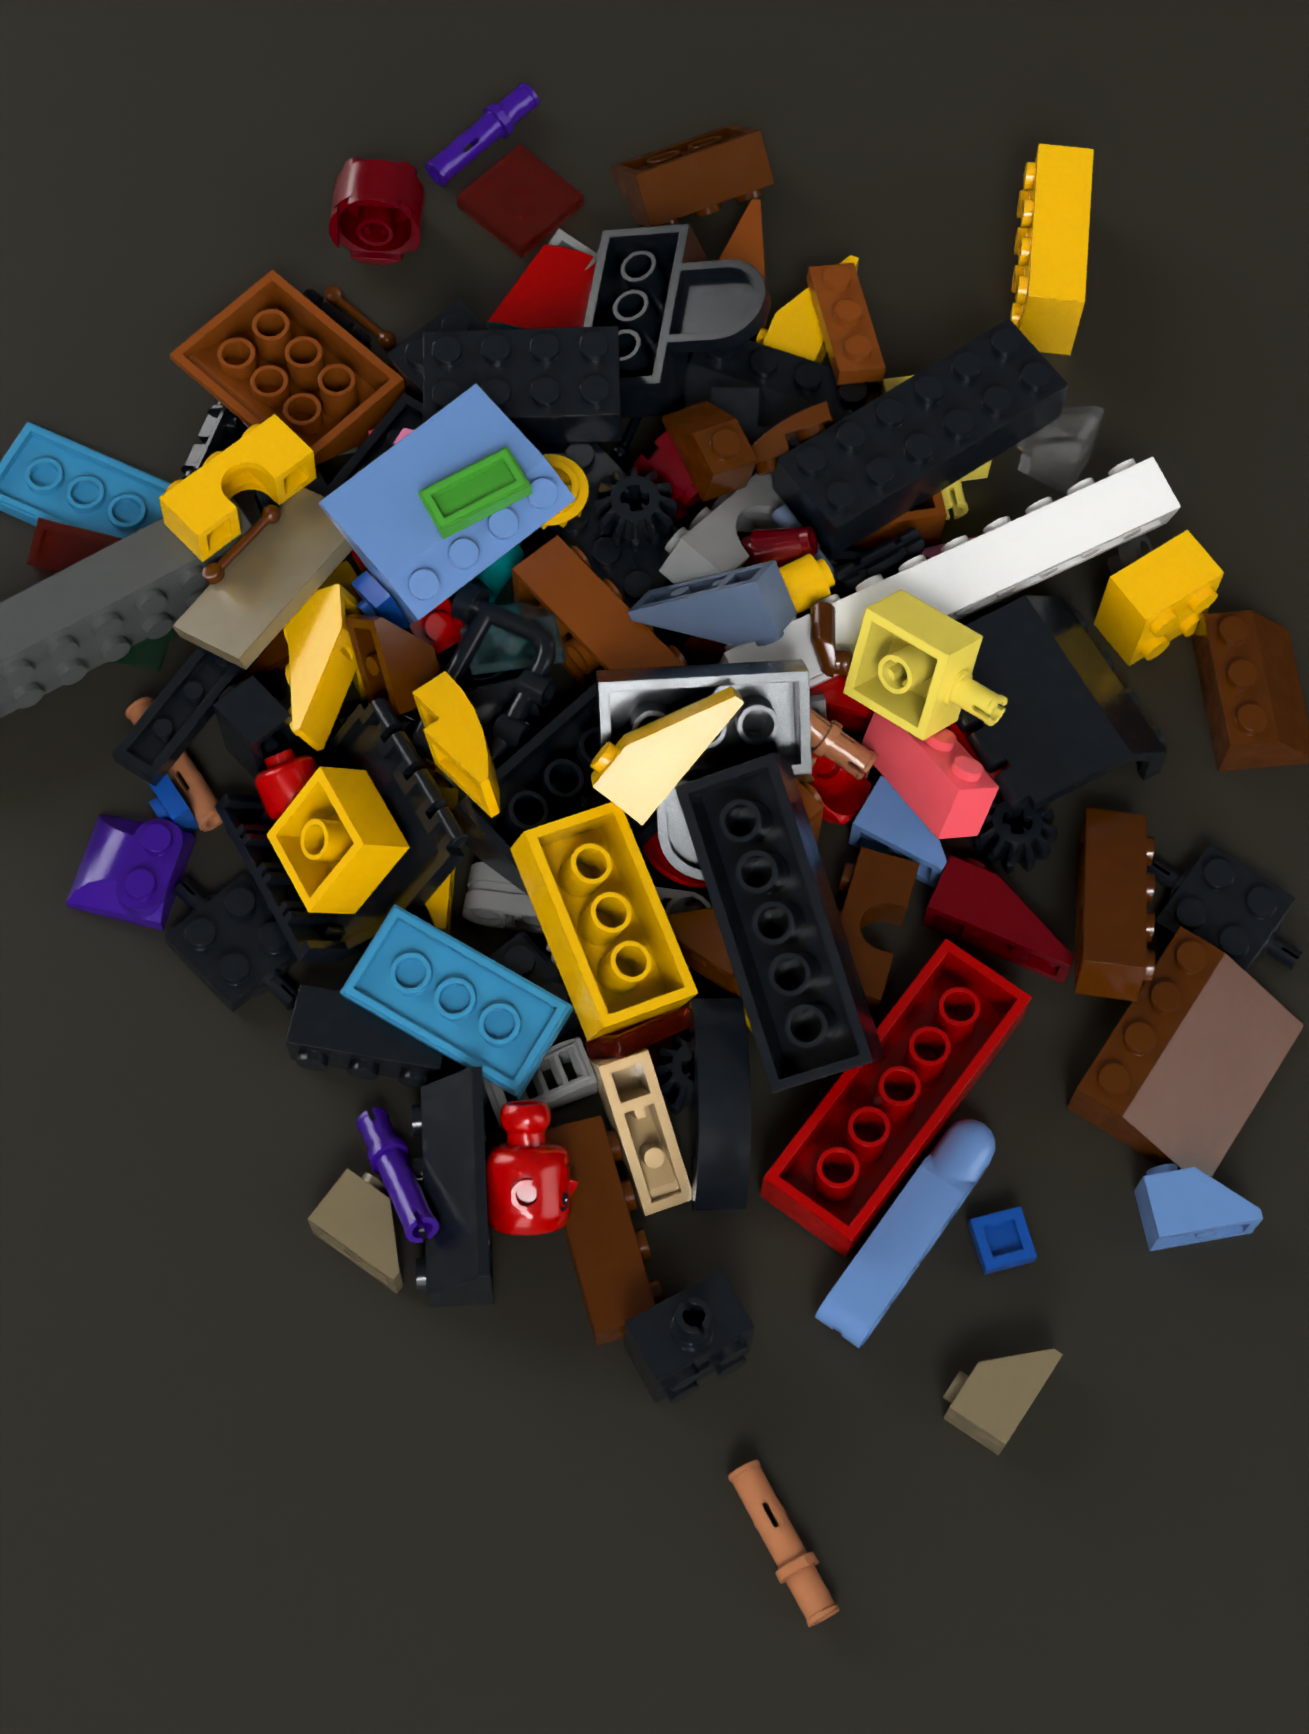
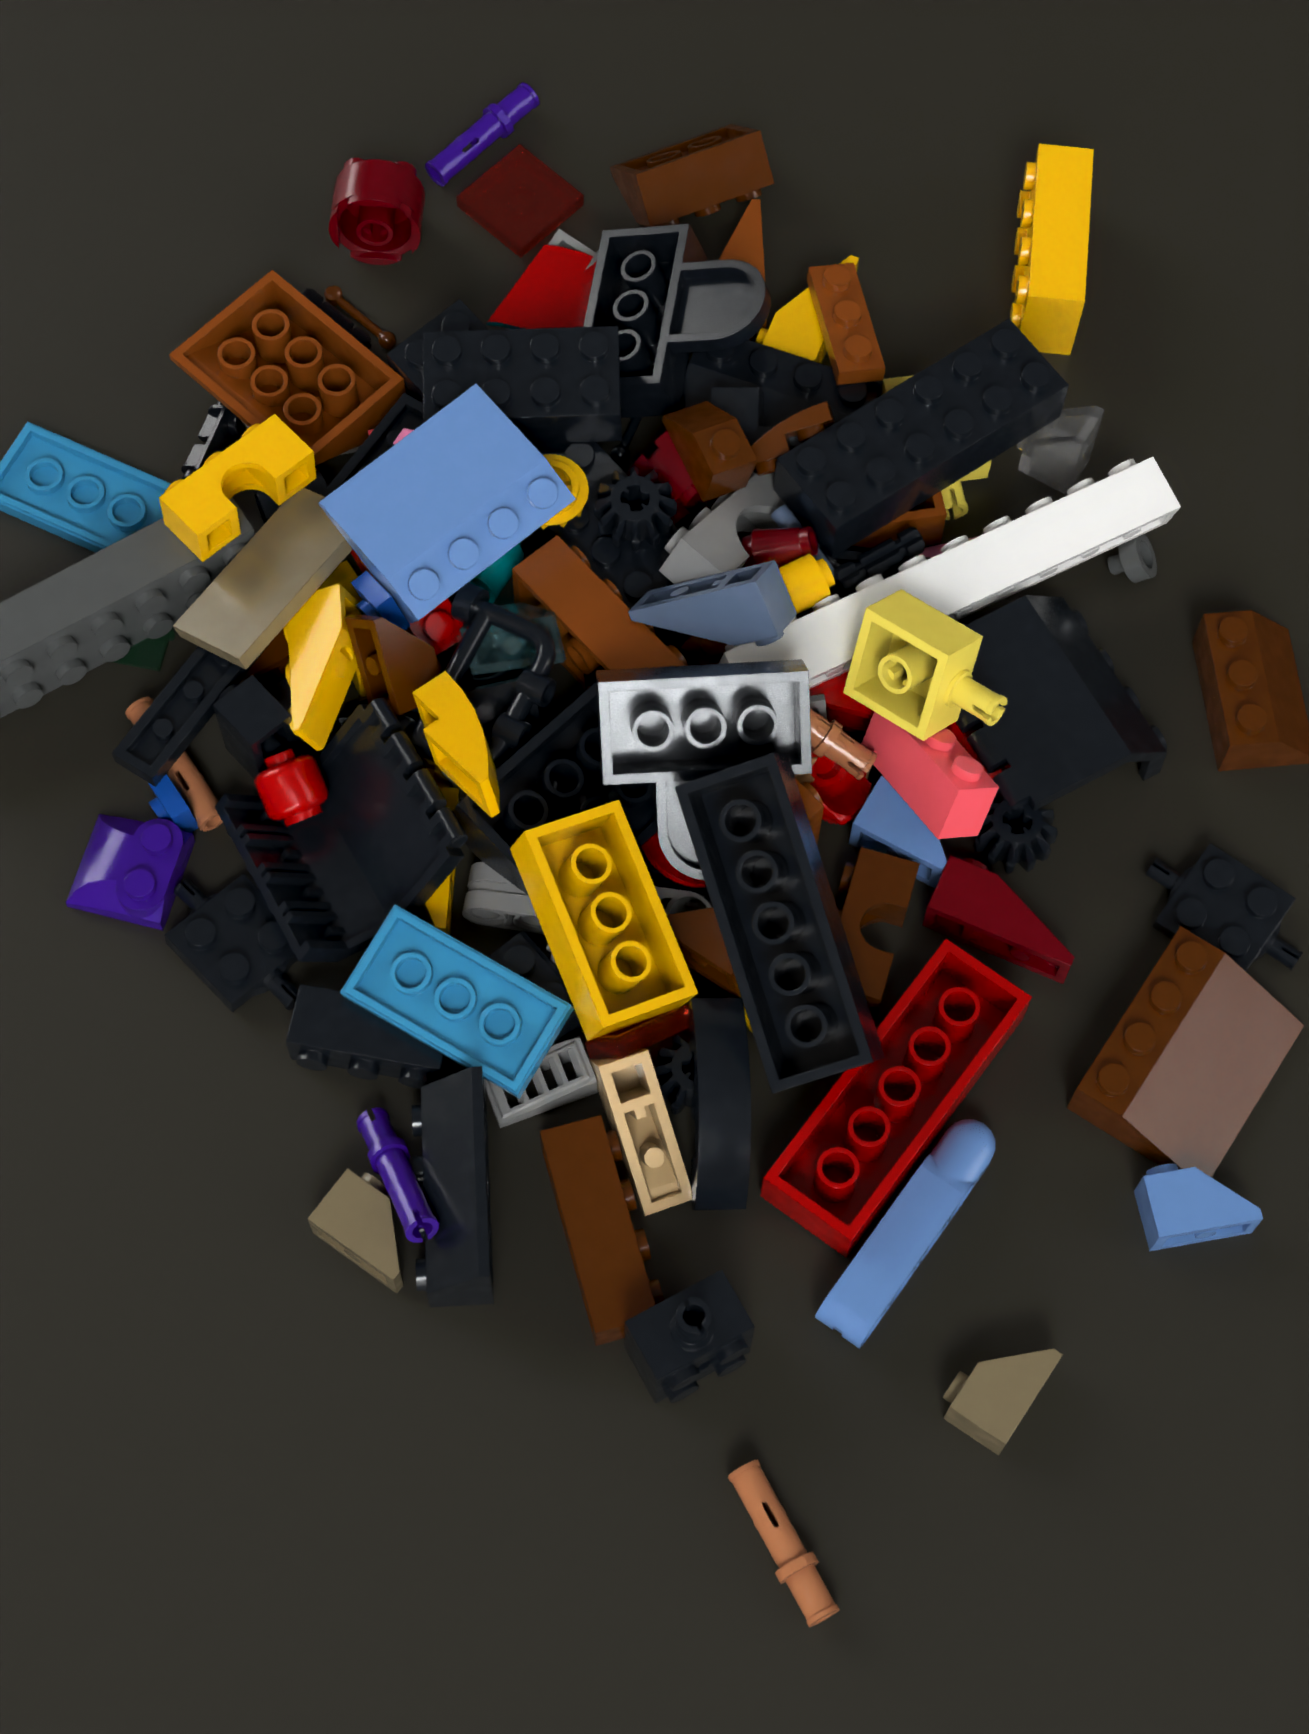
clear red tile [27,518,123,573] -> none
reddish brown hinge [202,504,281,584] -> none
yellow brick [266,766,410,914] -> none
bright green tile [418,446,533,540] -> none
red piece [486,1100,579,1235] -> none
slope [590,686,744,825] -> none
reddish brown arm [810,602,853,678] -> none
blue plate [968,1206,1037,1275] -> none
reddish brown brick [1074,807,1155,1002] -> none
yellow brick [1094,530,1224,666] -> none

